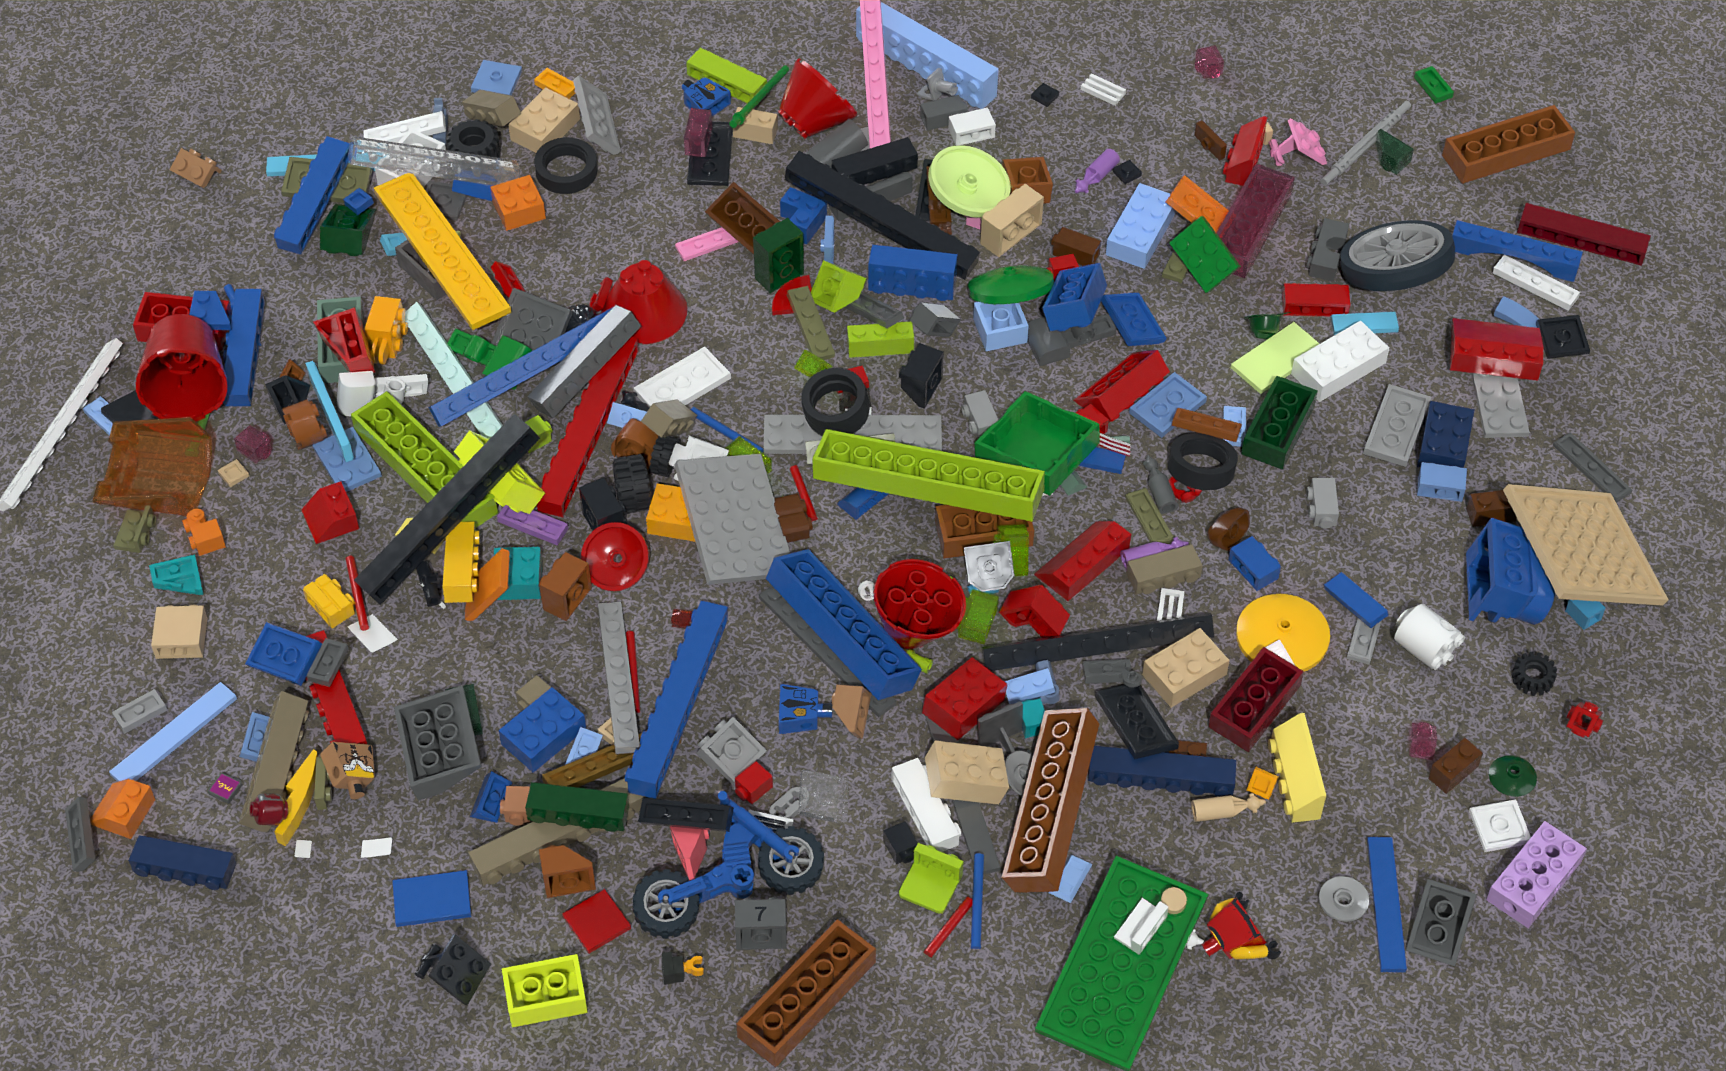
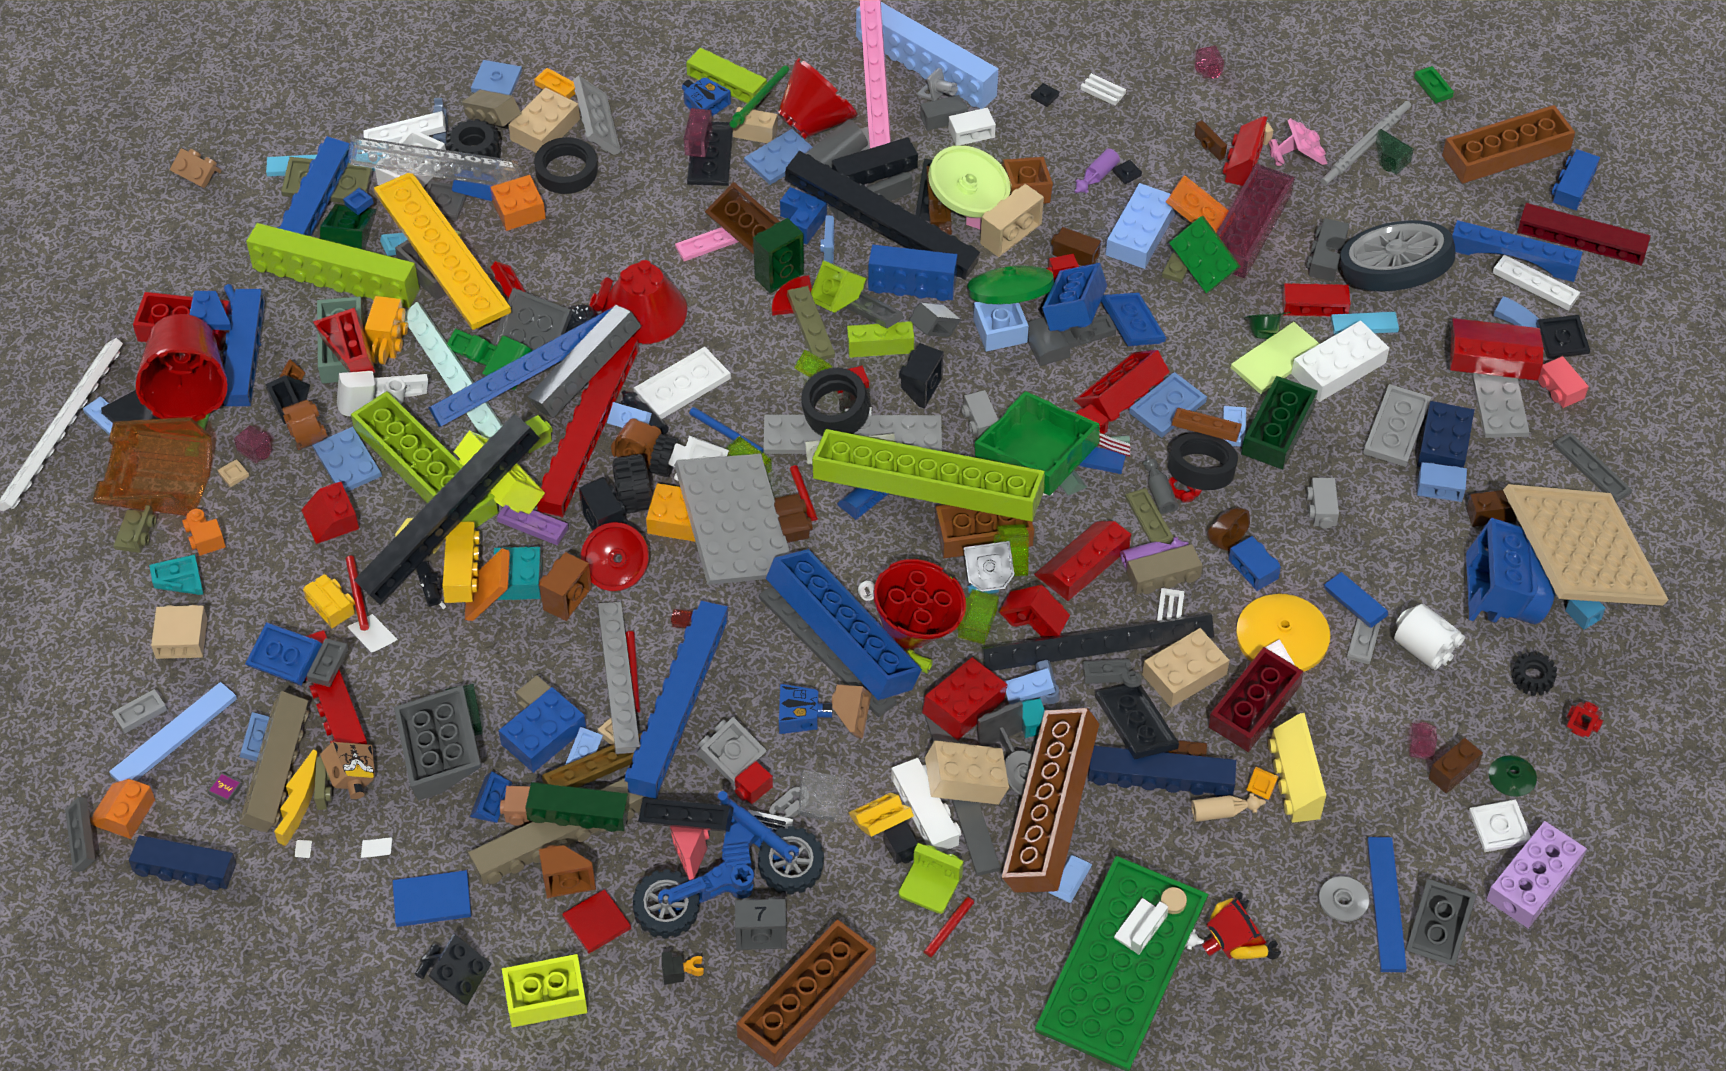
dark red head [249,794,288,826] -> none
medium azure tile [305,361,354,462] -> none
dark tan brick [641,399,697,438] -> none
blue bar [971,853,984,949] -> none
none -> lime brick [246,223,420,308]
none -> medium blue plate [744,129,813,185]
none -> yellow slope [848,792,914,837]
none -> coral brick [1538,356,1589,408]
none -> blue brick [1551,149,1600,211]

